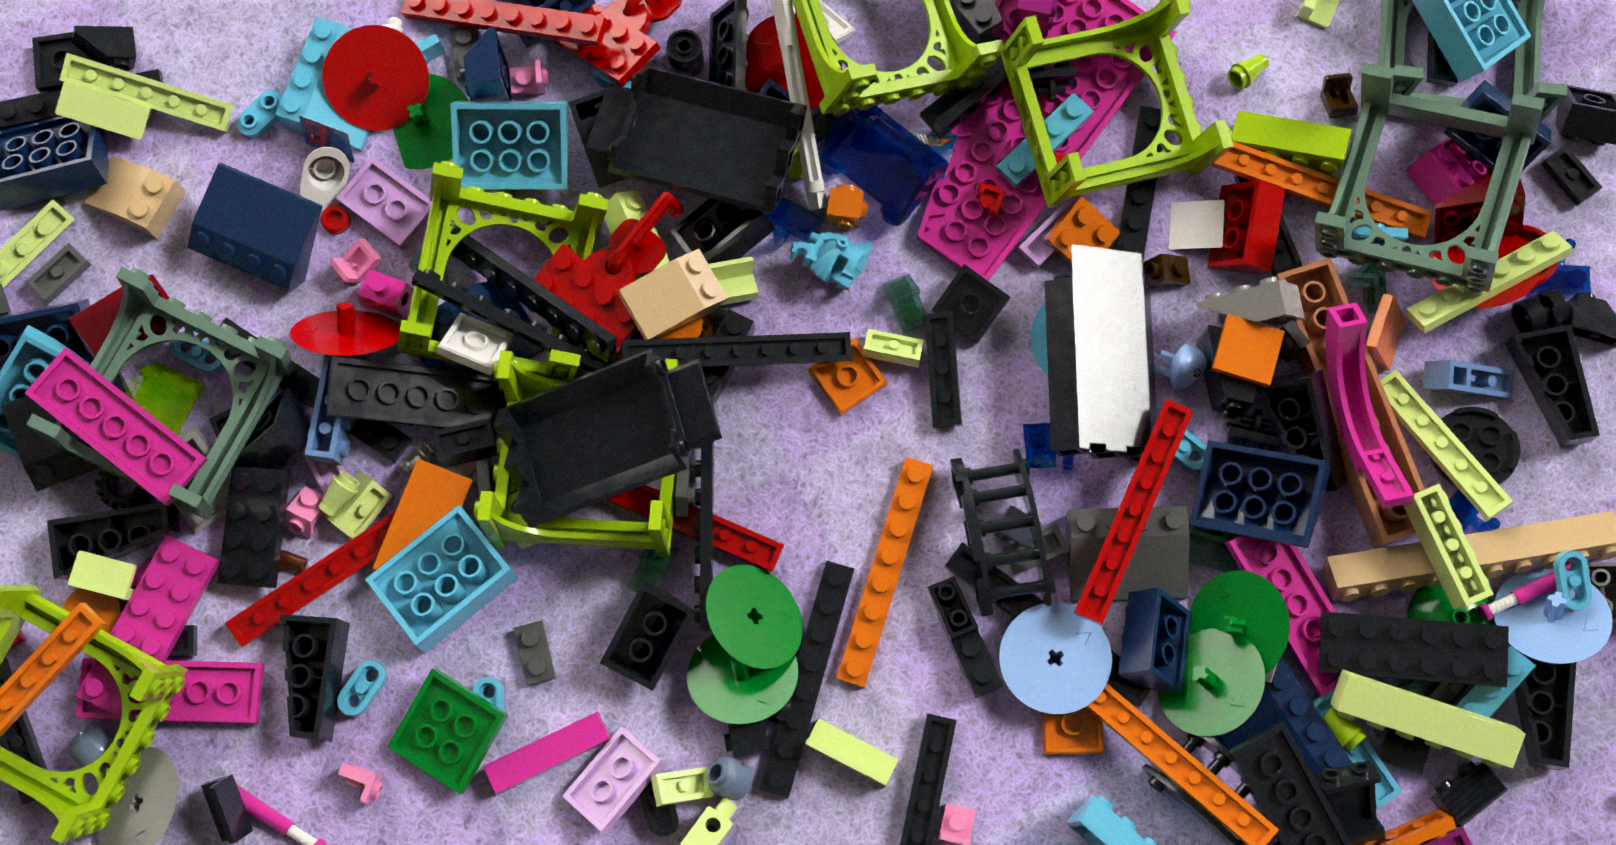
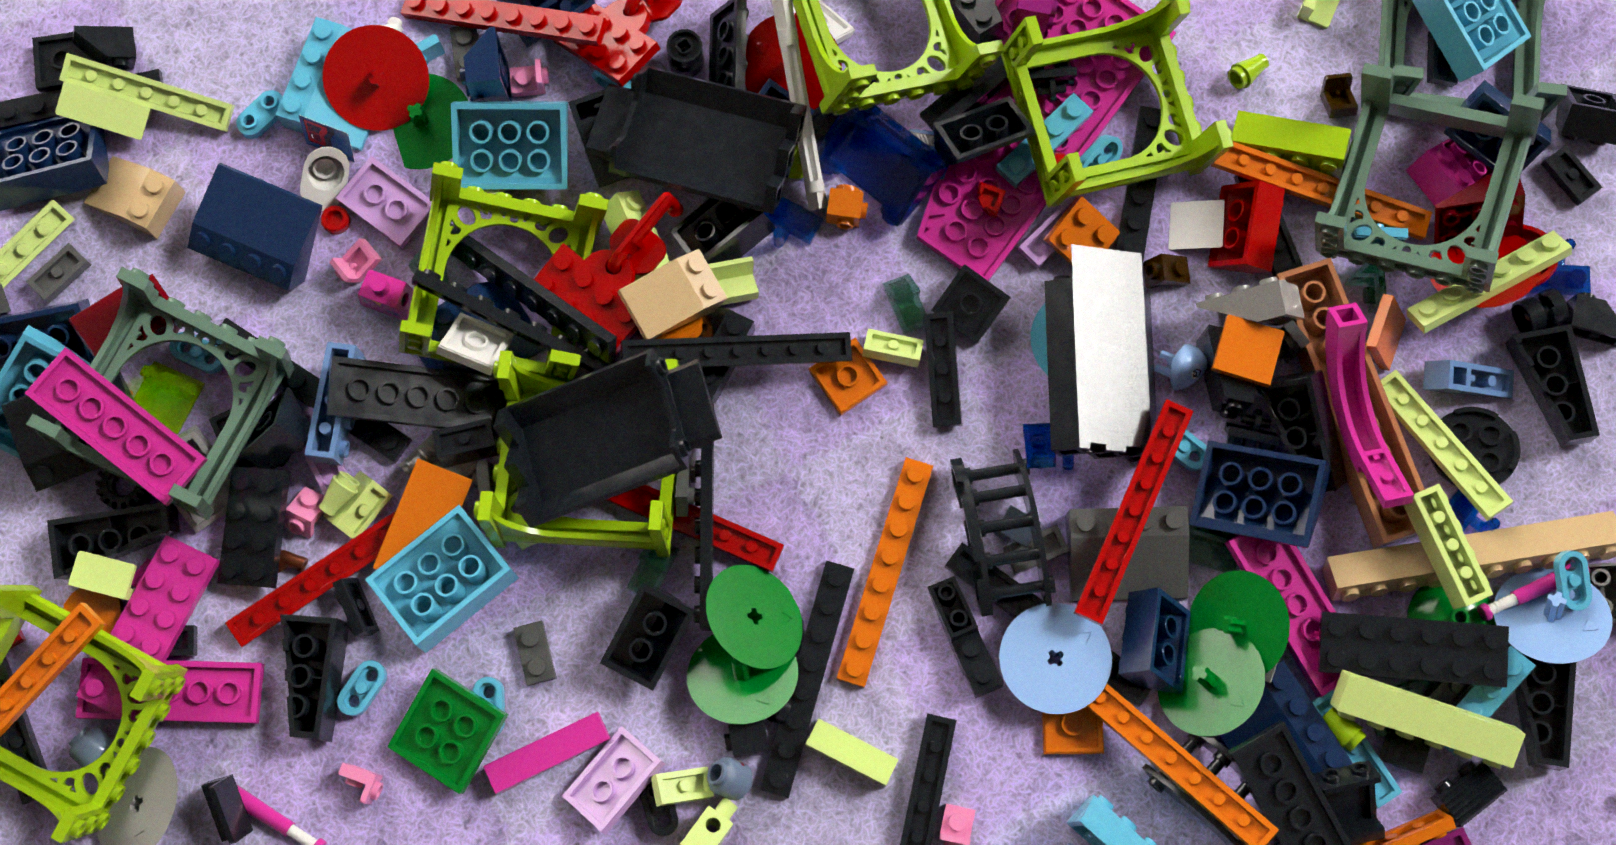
red piece [290,302,400,356] -> none
medium azure helmet [789,231,872,291] -> none
none -> black plate [332,578,380,637]
none -> black slope [933,96,1036,166]
none -> medium azure plate [1080,135,1123,168]

